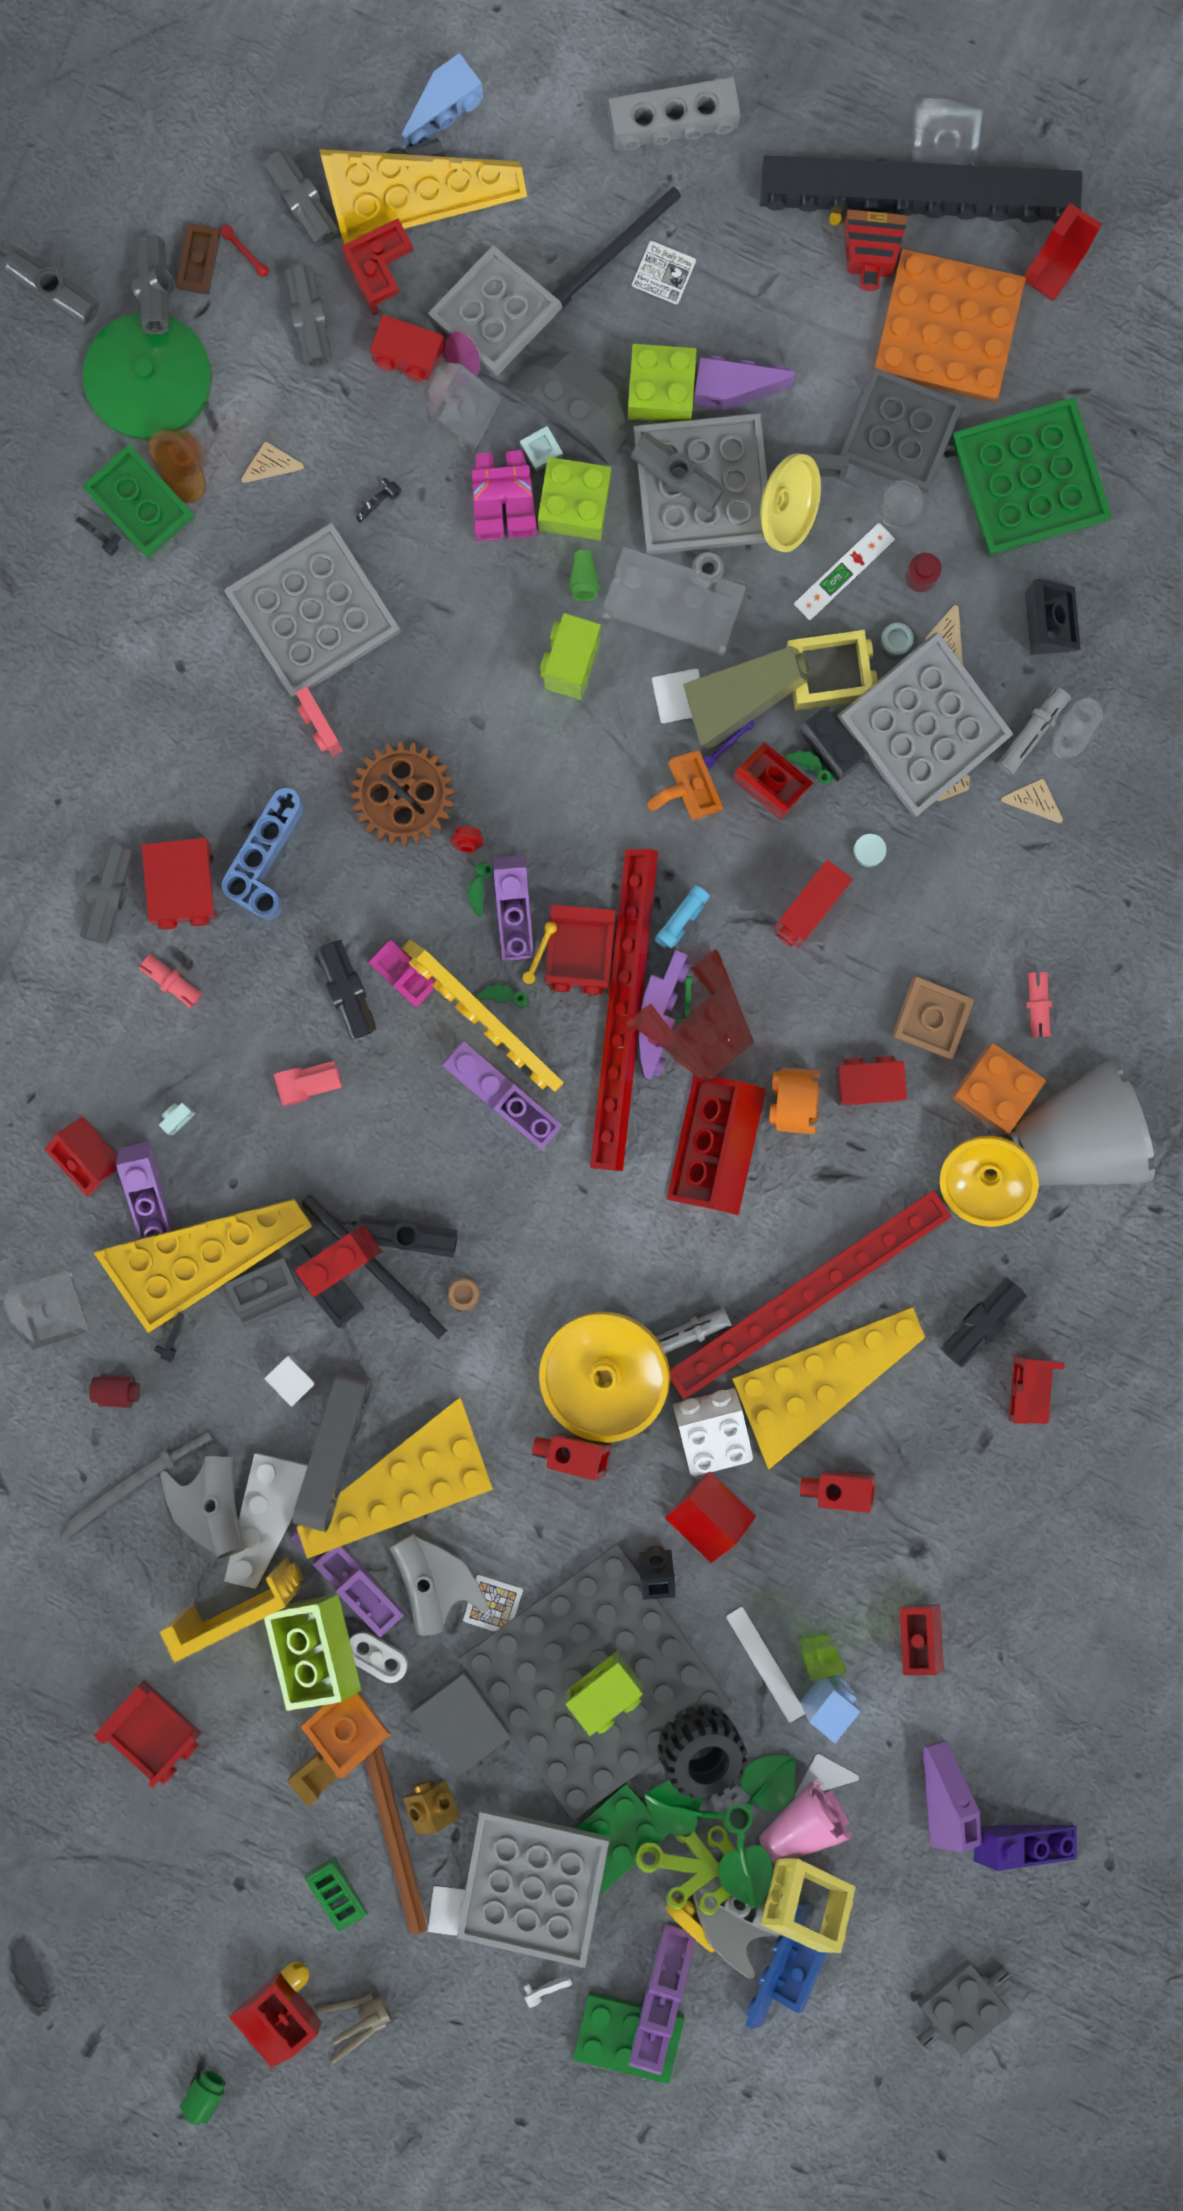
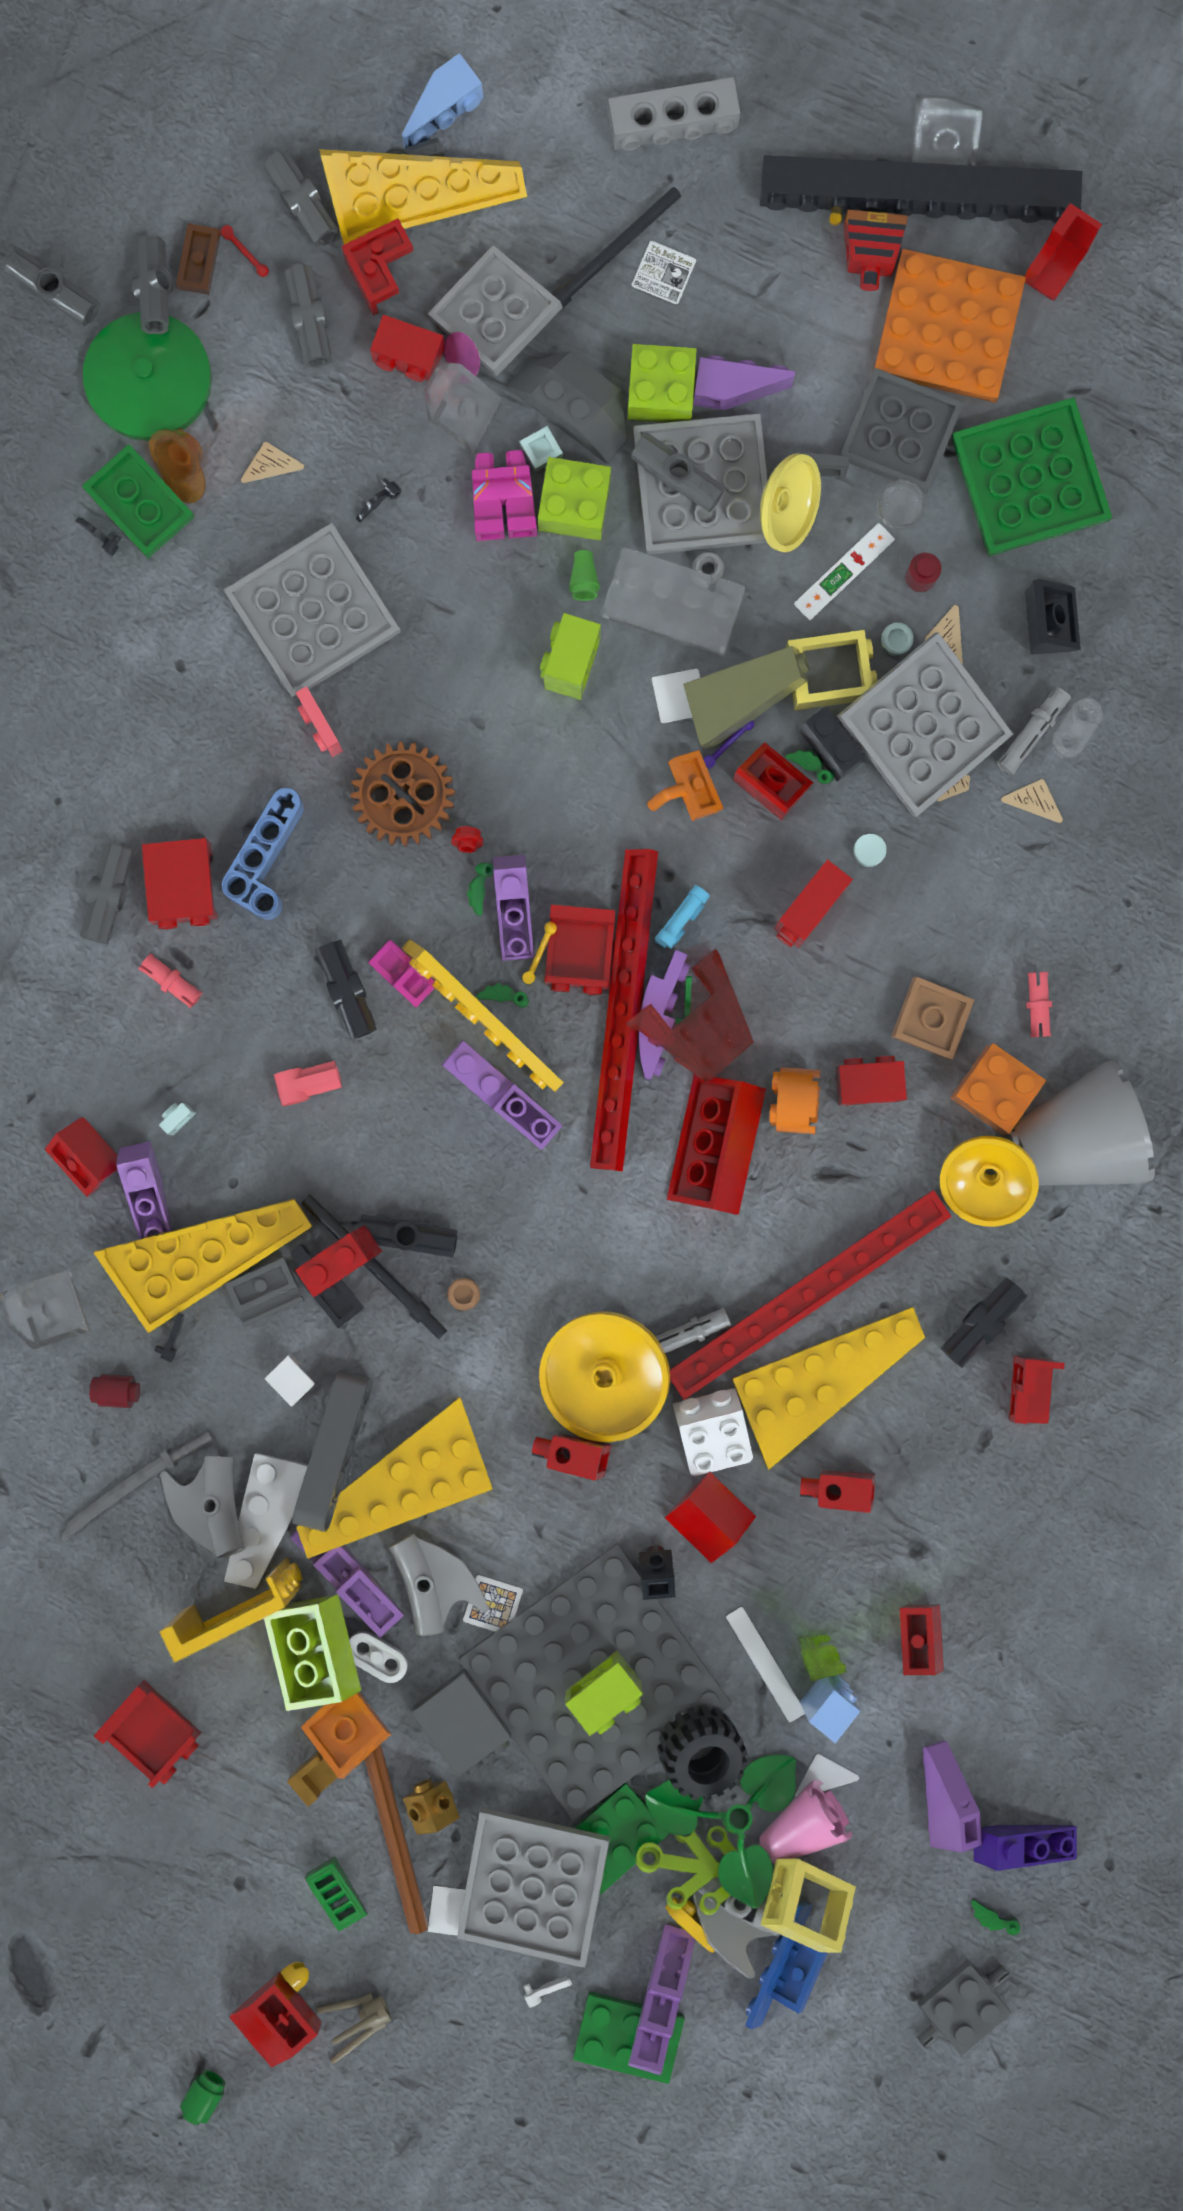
none -> green piece [972,1898,1020,1935]

